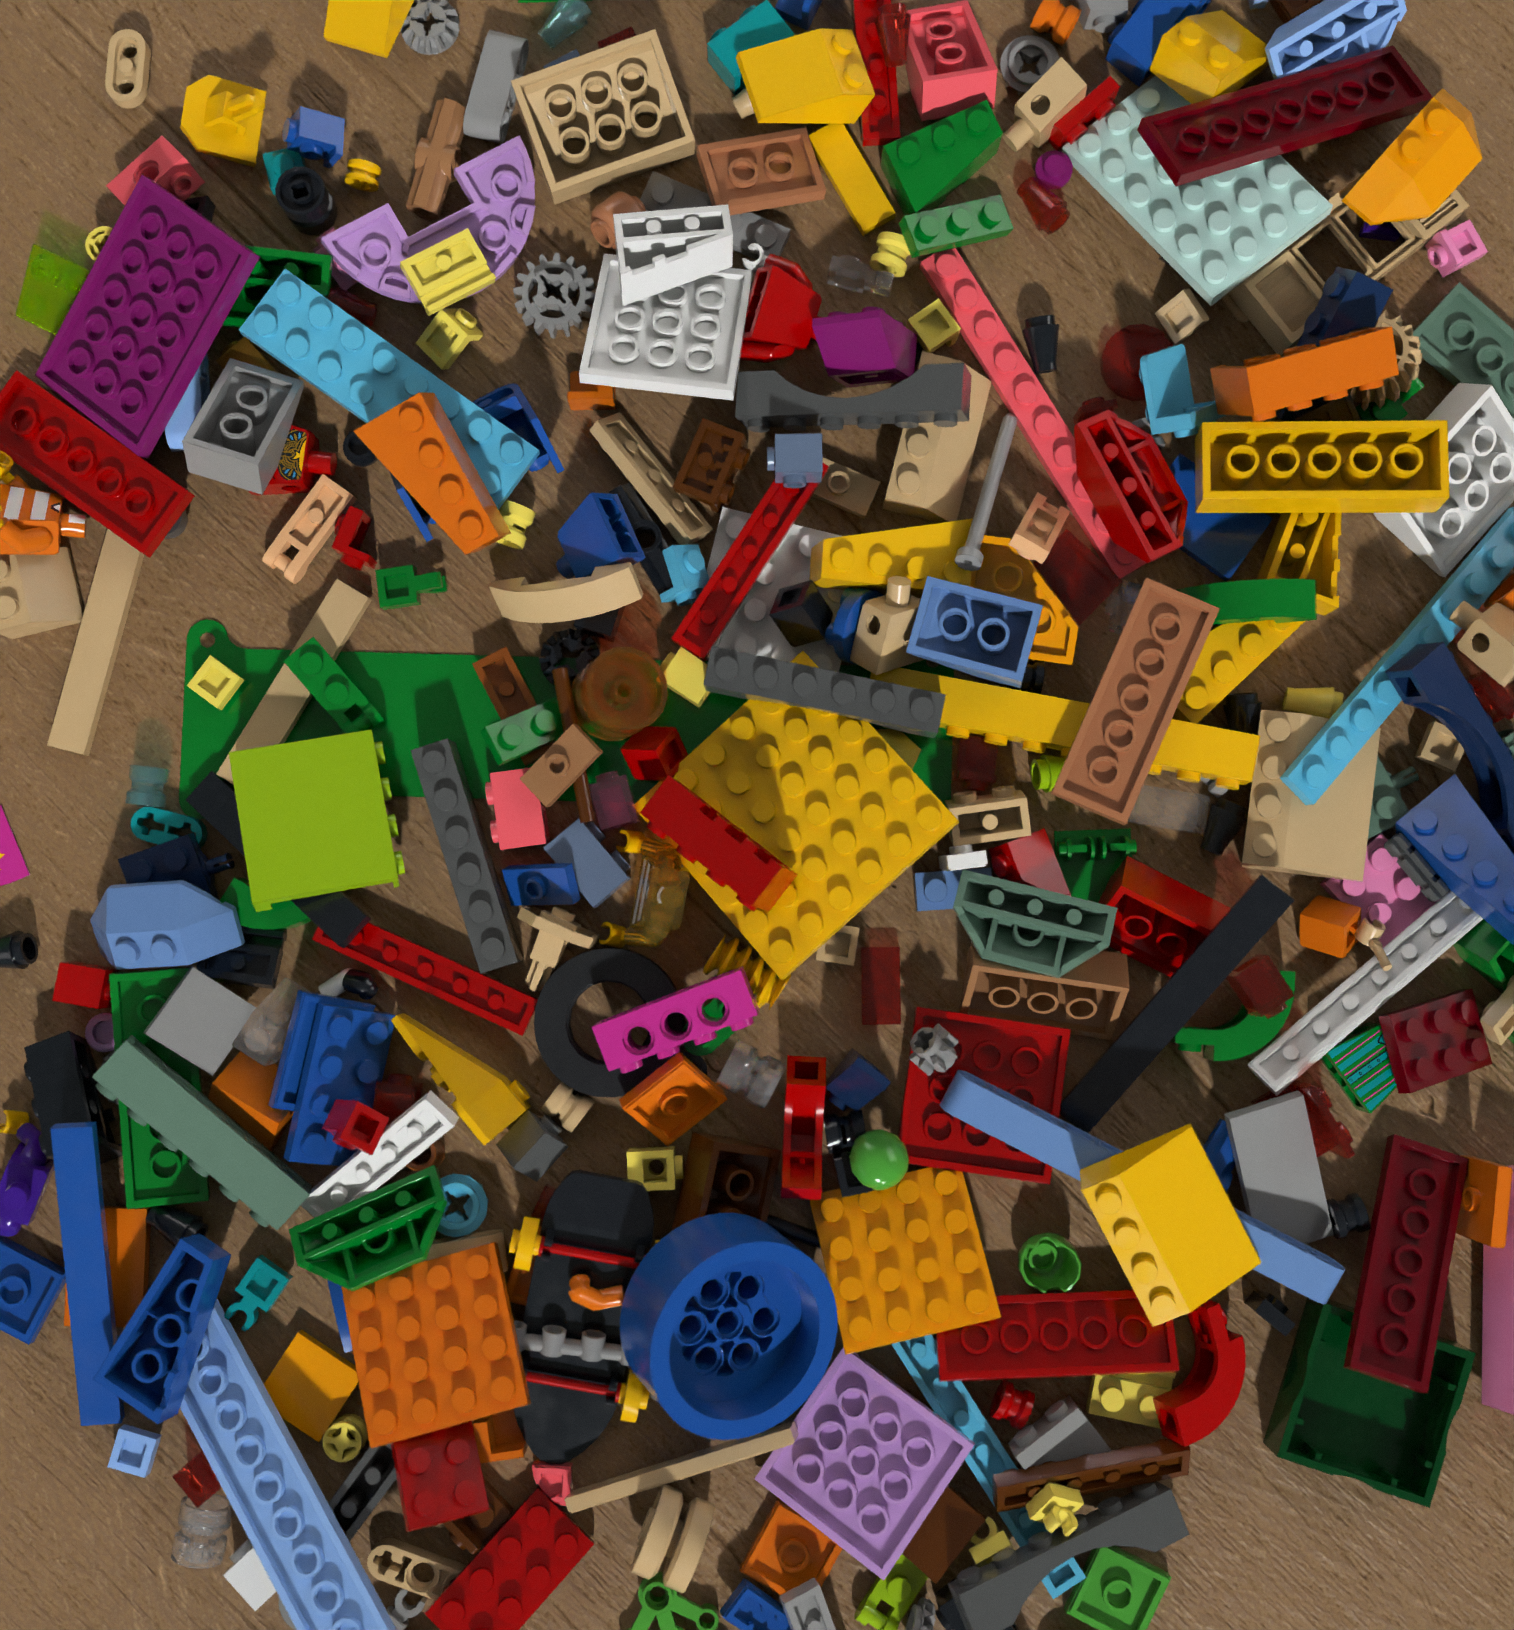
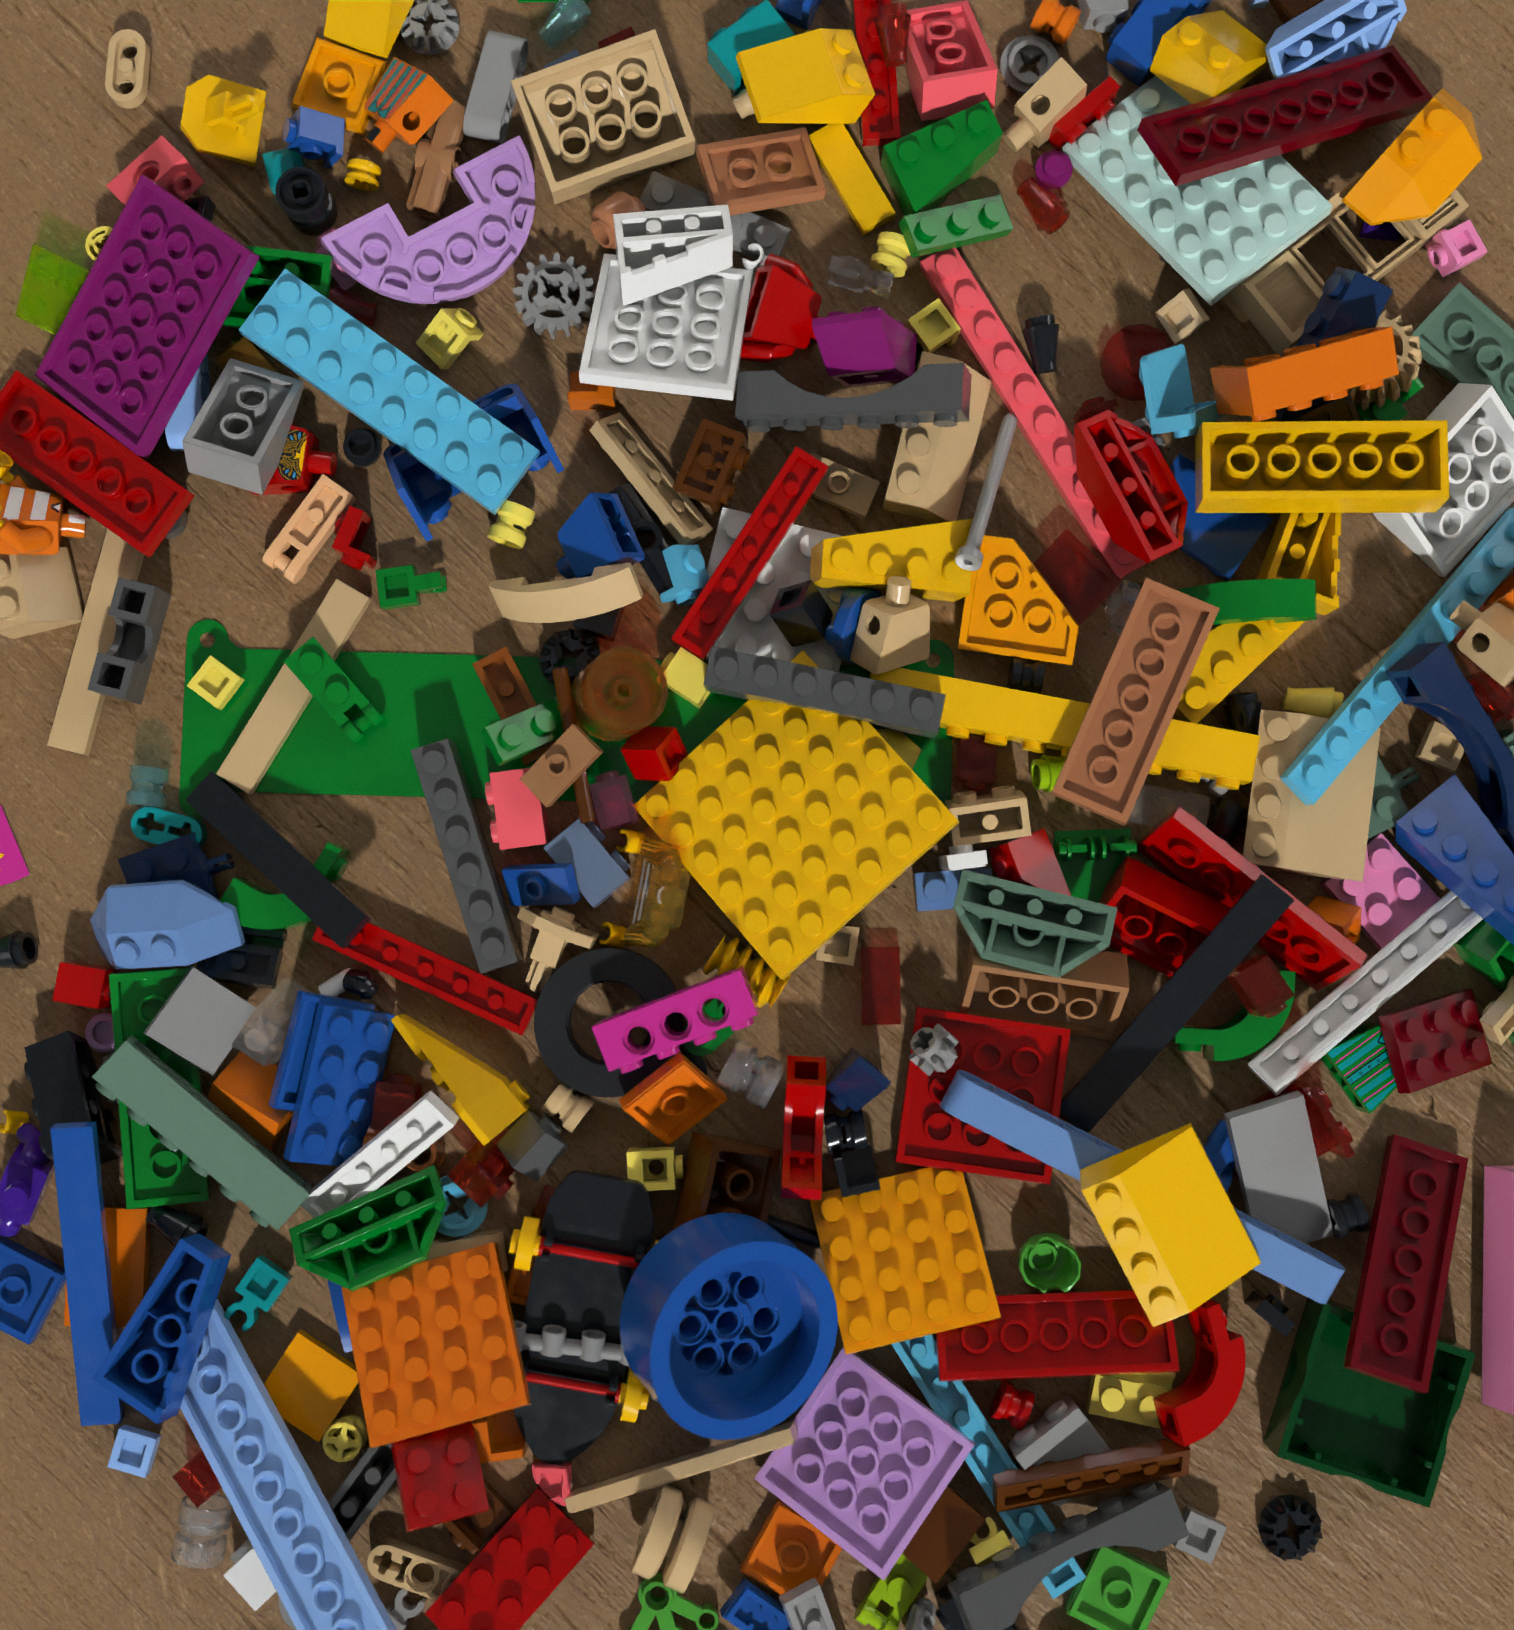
lime panel [229,729,405,912] -> none
red brick [322,1099,390,1155] -> none
orange wedge [353,392,511,555] -> none
light yellow plate [400,228,496,316] -> none
orange arm [568,1274,625,1311] -> none
red wedge [640,775,798,912] -> none
sand blue brick [767,433,823,488] -> none
bright green hair [849,1129,909,1191] -> none
medium blue slope [906,576,1043,689] -> none
light nougat plate [1008,492,1070,564] -> none
light yellow tile [1025,1482,1084,1537] -> none
tan hand [1355,918,1392,971] -> none
dark grey axle [1384,833,1449,902] -> none
orange plate [1456,1155,1513,1248] -> none
none -> dark grey arch [87,577,171,705]
none -> light orange tile [291,37,388,136]
none -> orange torso [364,57,454,153]
none -> clear red brick [447,1140,516,1208]
none -> red plate [1137,806,1368,991]
none -> light grey plate [1172,1506,1227,1564]
none -> black gear [1258,1495,1323,1561]

